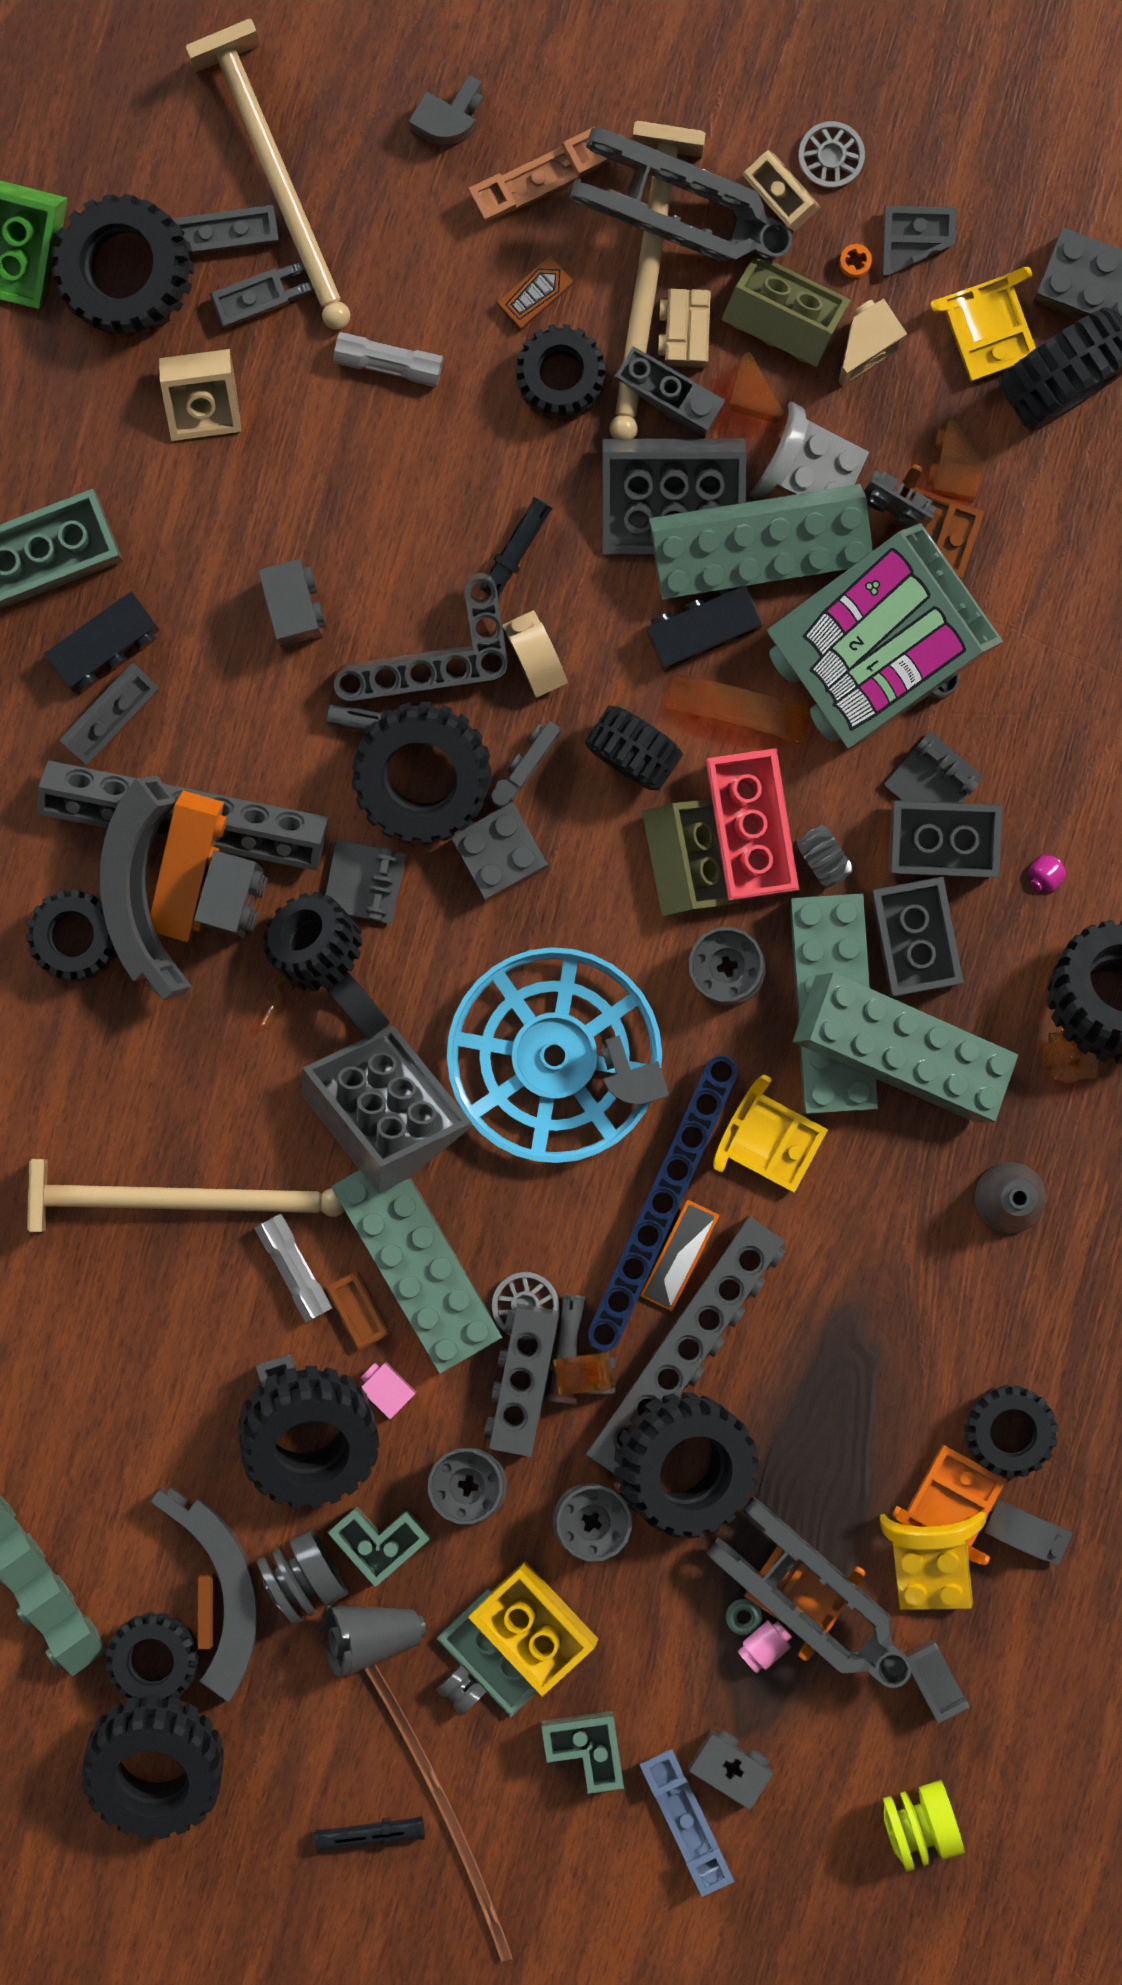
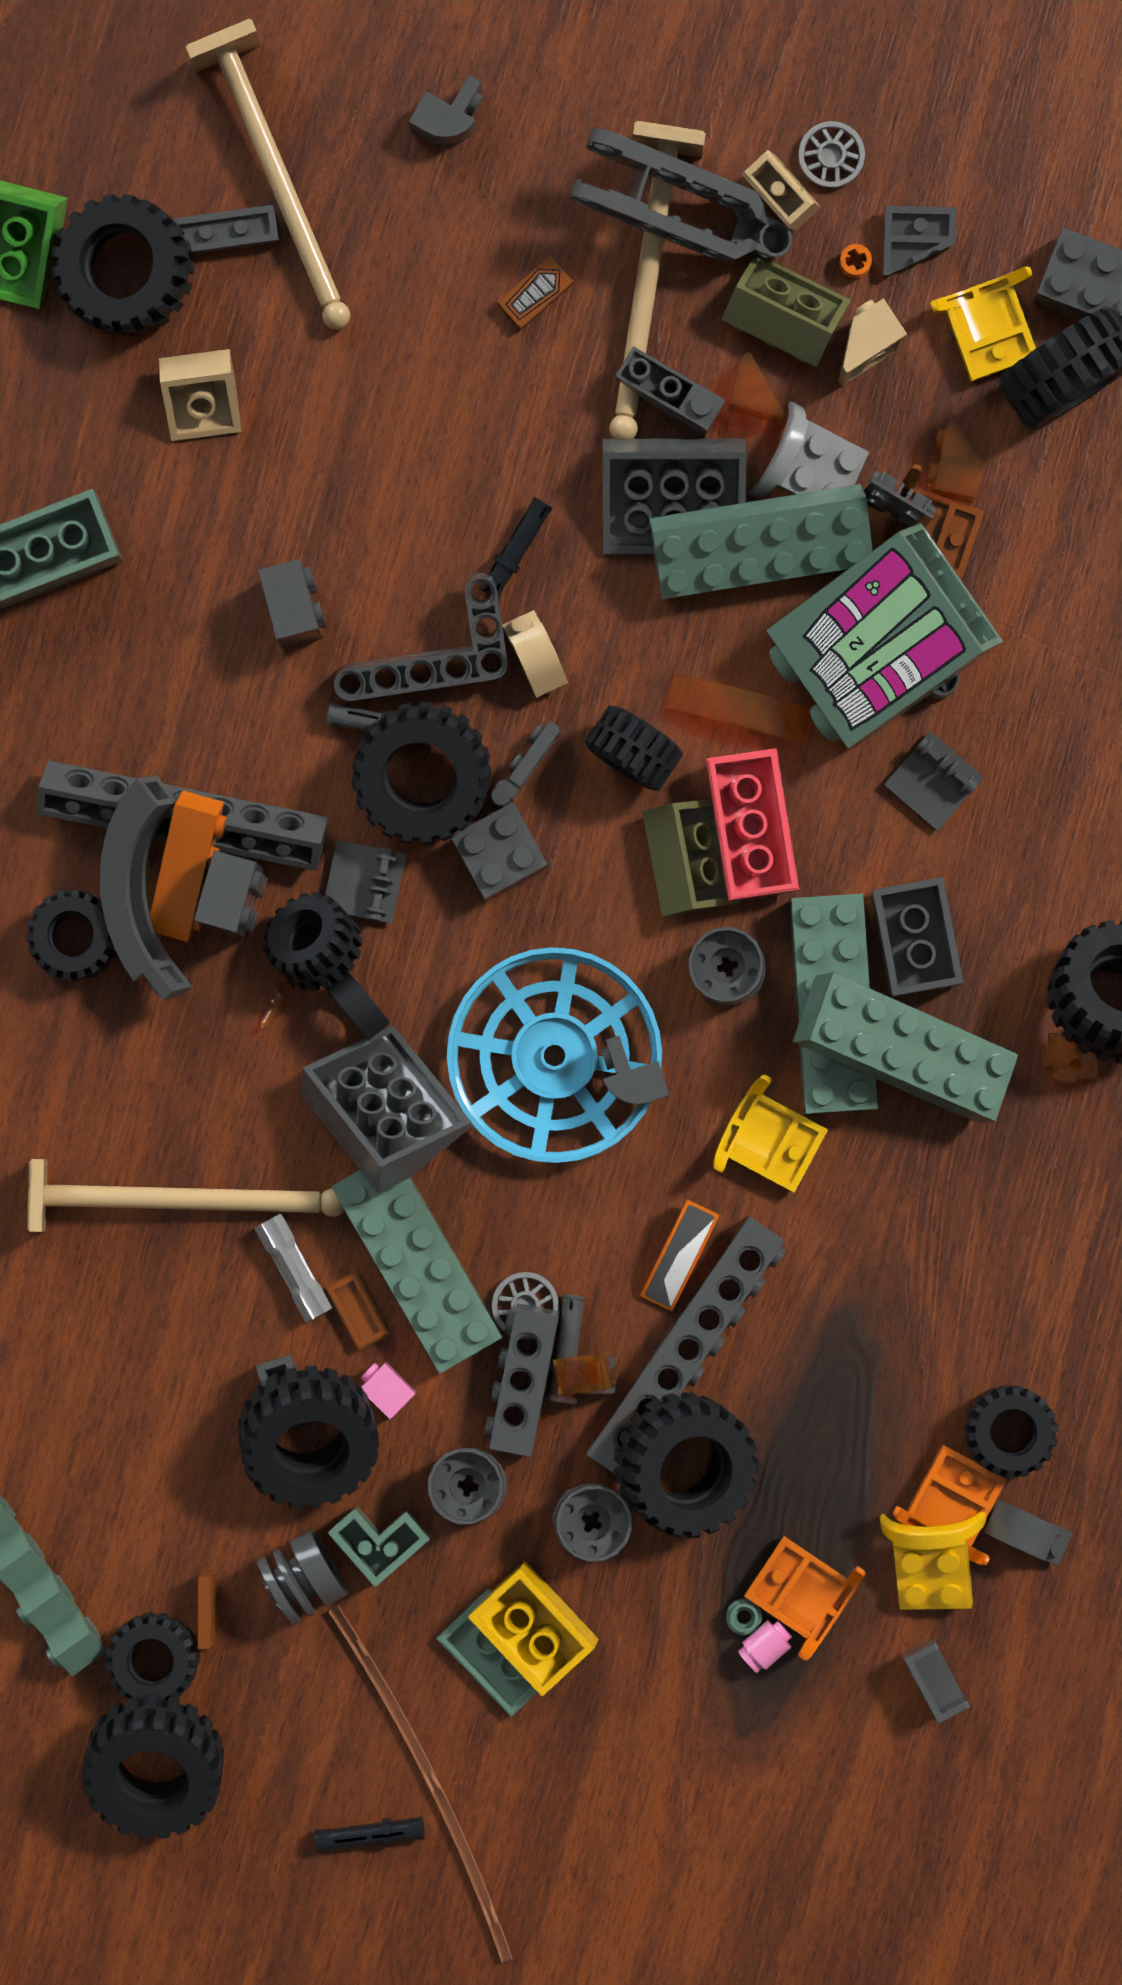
black brick [44,591,160,692] -> none
dark grey plate [59,662,160,765] -> none
dark grey arch [151,1487,259,1702] -> none
dark grey hinge [210,262,314,329] -> none
dark grey cone [322,1605,426,1677] -> none
light grey axle [333,332,444,388] -> none
dark grey wheel [435,1665,486,1716] -> none
nougat slope [468,127,610,221] -> none
black tyre [516,324,605,420] -> none
sand green brick [542,1710,624,1794] -> none
dark blue beam [588,1055,738,1351] -> none
sand blue slope [639,1749,735,1897] -> none
black brick [646,586,762,671] -> none
tan brick [658,289,711,368] -> none
dark grey brick [688,1729,773,1810] -> none
dark grey piece [705,1496,912,1688] -> none
dark grey gear [797,825,852,888] -> none
neon yellow wheel [882,1780,965,1872] -> none
dark grey brick [888,800,1003,877] -> none
dark grey cone [974,1162,1046,1234] -> none
dark pink piece [1027,855,1066,893] -> none

